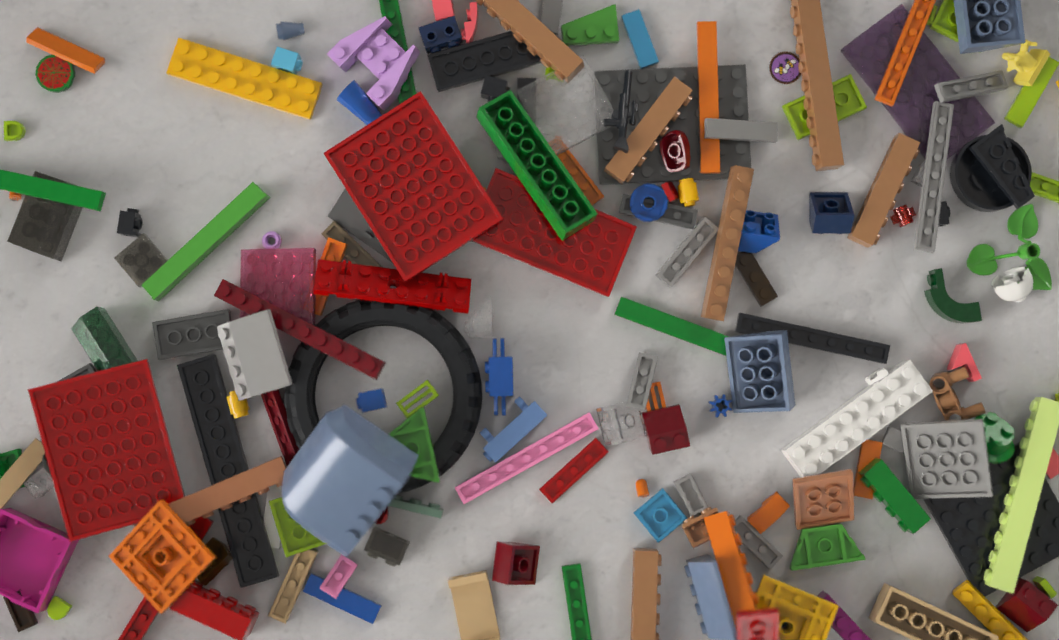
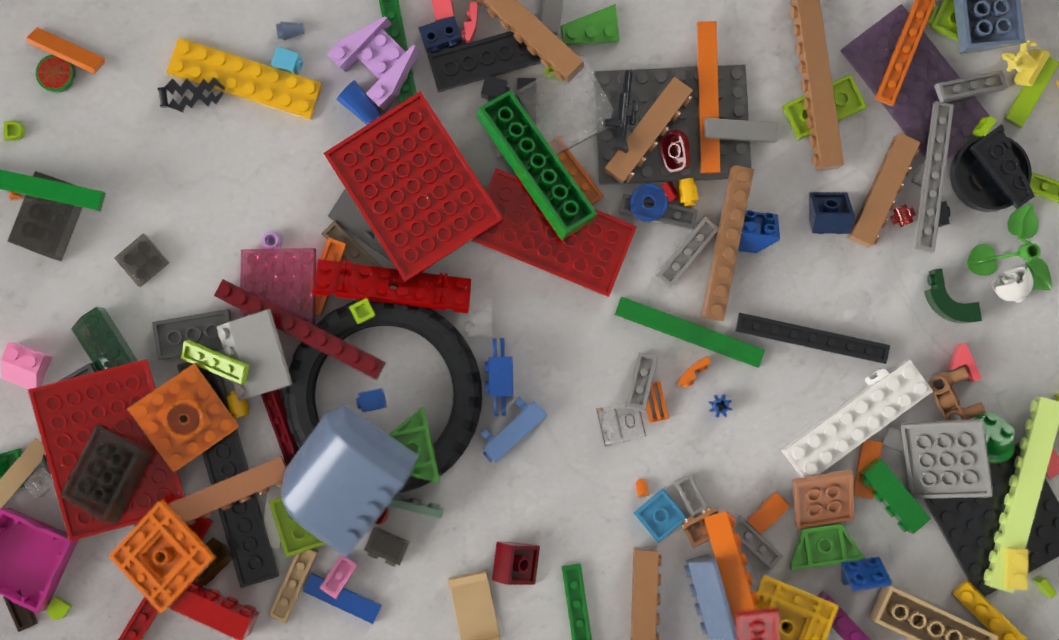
black brick [117,208,143,238] -> none
bright green tile [141,182,270,301] -> none
lime tile [396,380,439,418] -> none
bright pink plate [455,412,599,504] -> none
red tile [539,438,609,503] -> none
dark azure tile [621,9,659,69] -> none
dark red slope [642,404,690,455] -> none
sand blue slope [724,330,795,413] -> none
dark brown plate [735,252,778,307] -> none
sticker [769,52,801,84] -> none
dark red slope [996,578,1058,632] -> none
none -> bright pink slope [1,342,52,389]
none -> clear smoke slope [60,425,154,524]
none -> orange piece [127,363,240,473]
none -> black piece [157,77,225,112]
none -> lime tile [181,340,250,385]
none -> lime plate [349,298,376,325]
none -> orange slope [676,356,711,388]
none -> blue bracket [841,557,892,591]
none -> lime tile [972,116,997,137]
none -> light yellow plate [1005,548,1028,590]

